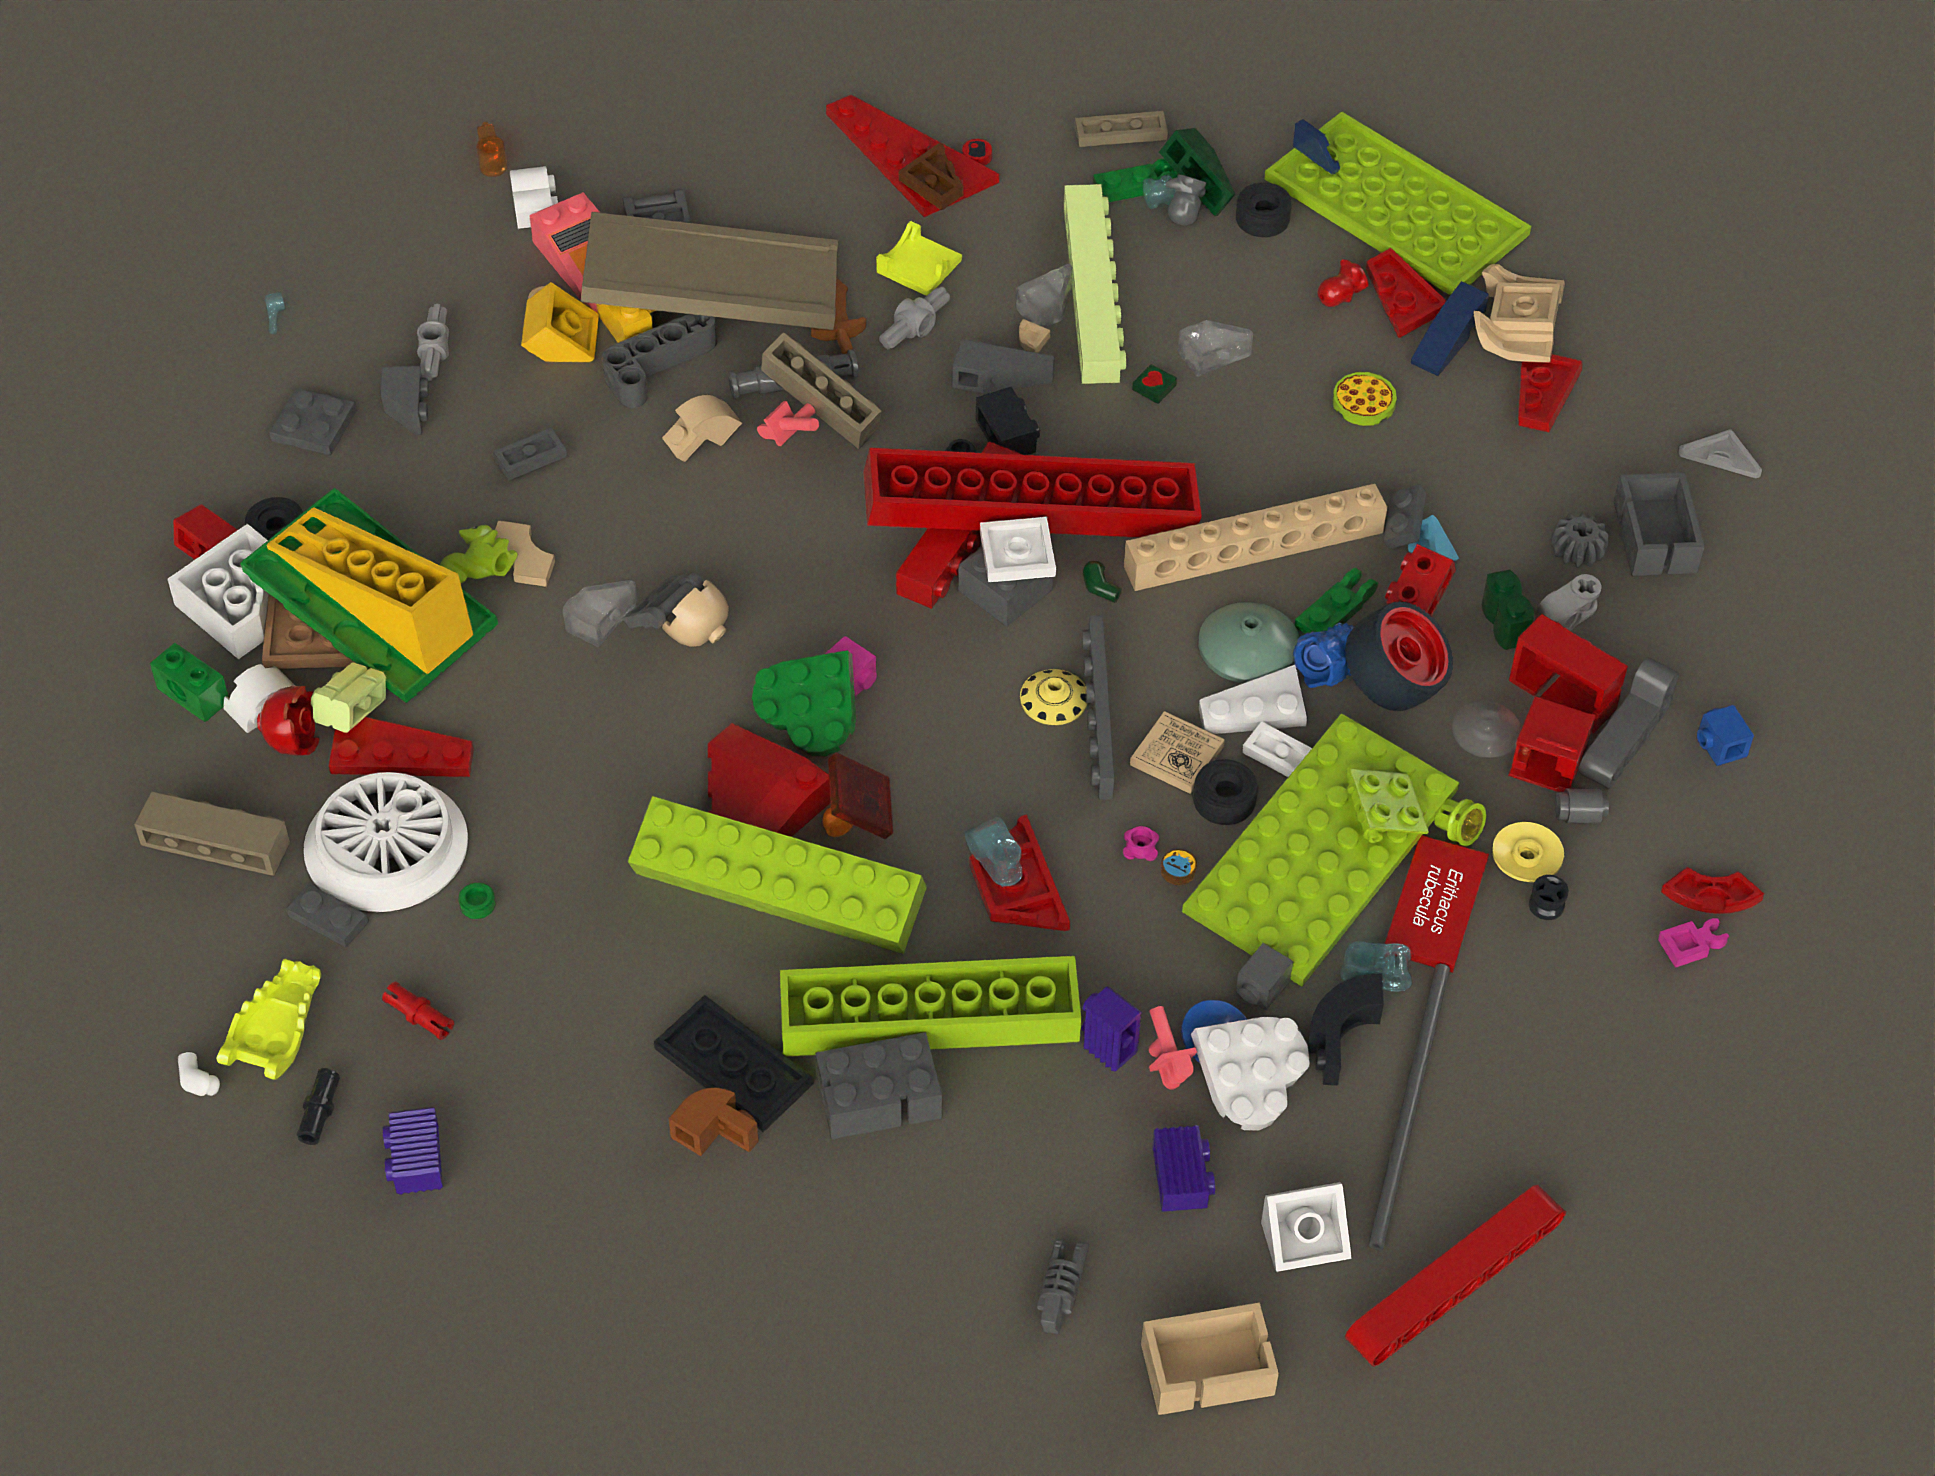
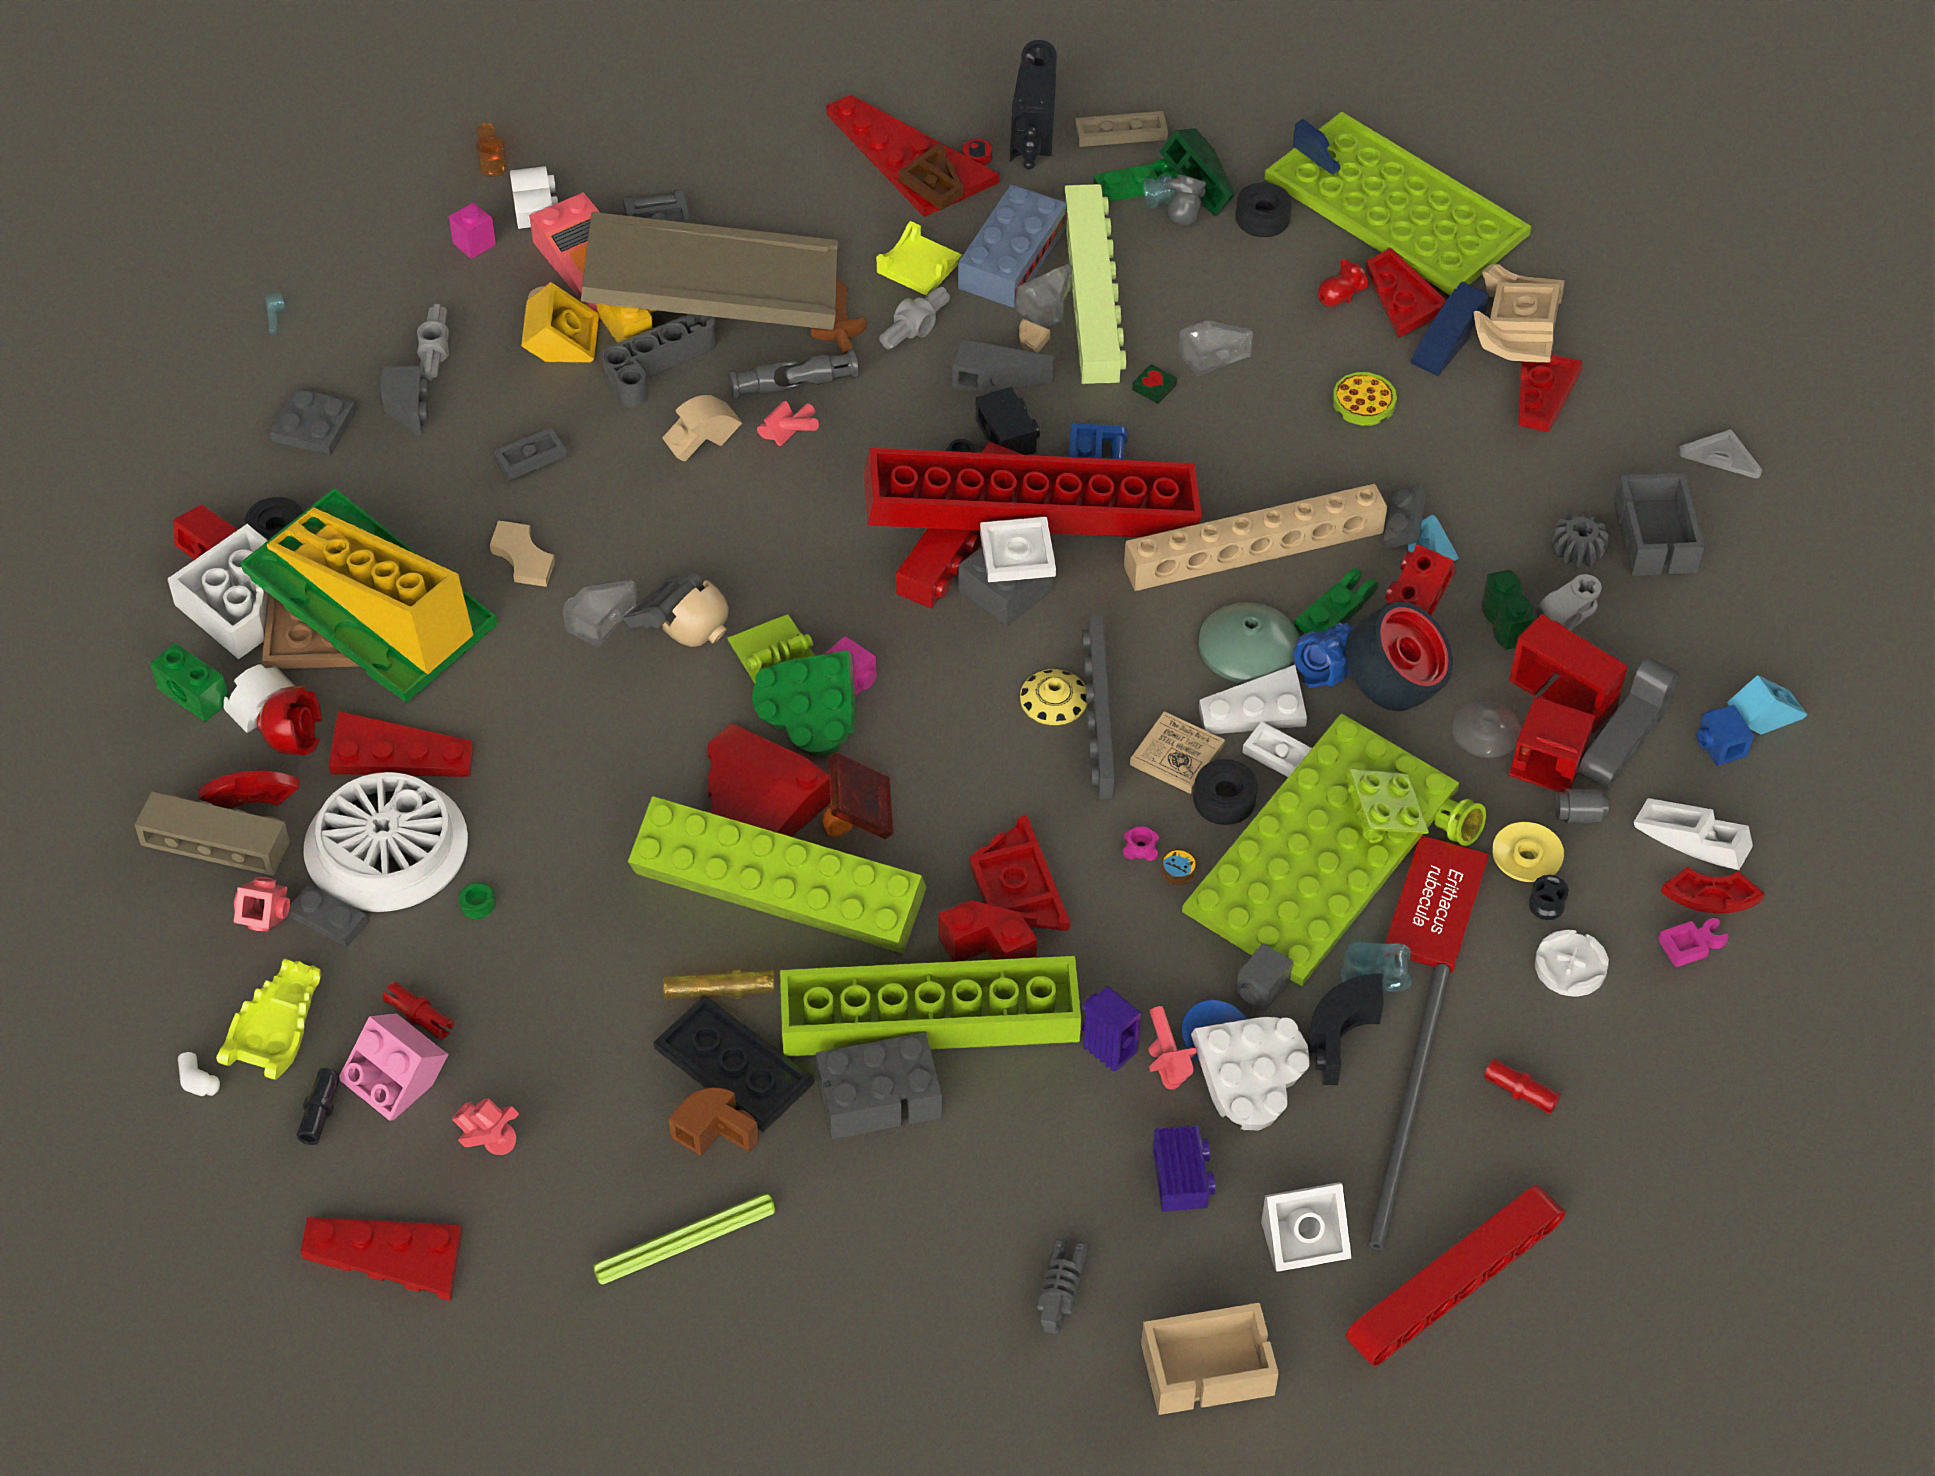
yellowish green brick [311,662,386,733] -> none
dark purple brick [383,1107,443,1195] -> none
lime animal [439,525,518,583] -> none
dark tan brick [761,332,881,449] -> none
clear light blue piece [965,816,1022,886] -> none
dark green arm [1083,561,1122,603] -> none
none -> red tile [198,771,299,809]
none -> coral brick [234,877,290,931]
none -> red wing [301,1217,462,1301]
none -> bright pink slope [339,1013,449,1121]
none -> dark pink brick [449,202,496,259]
none -> coral hips [452,1098,519,1155]
none -> lime axle [593,1193,775,1284]
none -> clear yellow pin [663,969,775,1000]
none -> lime hinge [727,614,815,683]
none -> red brick [938,900,1037,962]
none -> sand blue brick [958,185,1067,308]
none -> black piece [1009,40,1057,170]
none -> blue plate [1069,423,1128,460]
none -> red pin [1484,1058,1561,1115]
none -> white tile [1535,929,1609,997]
none -> white slope [1634,798,1753,870]
none -> medium azure slope [1727,675,1808,734]

